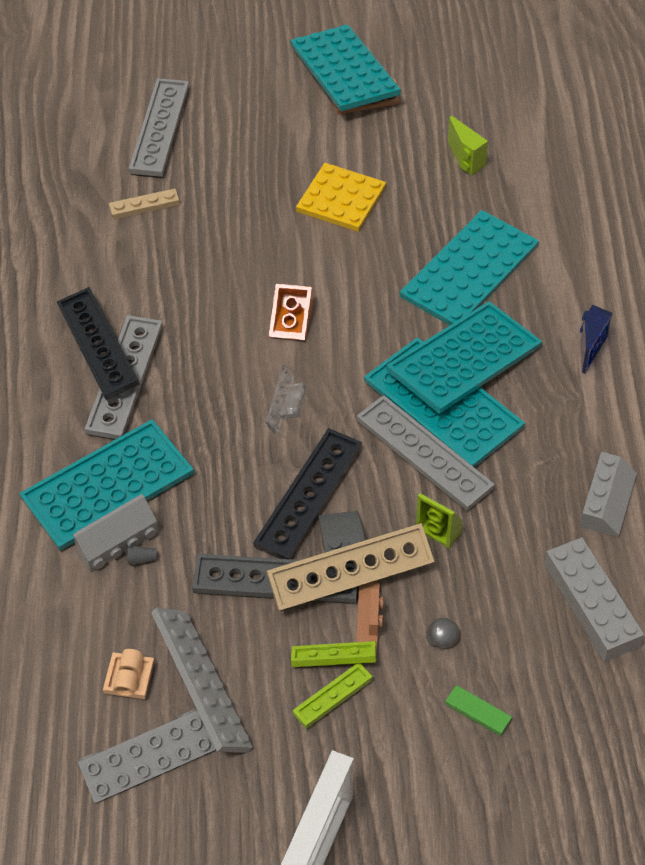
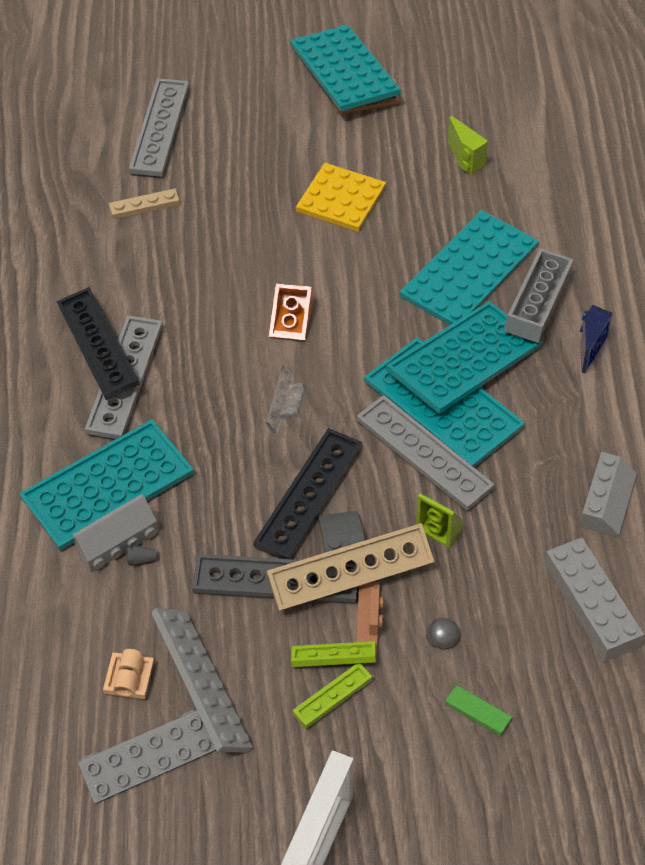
none -> light grey brick [504,248,574,343]

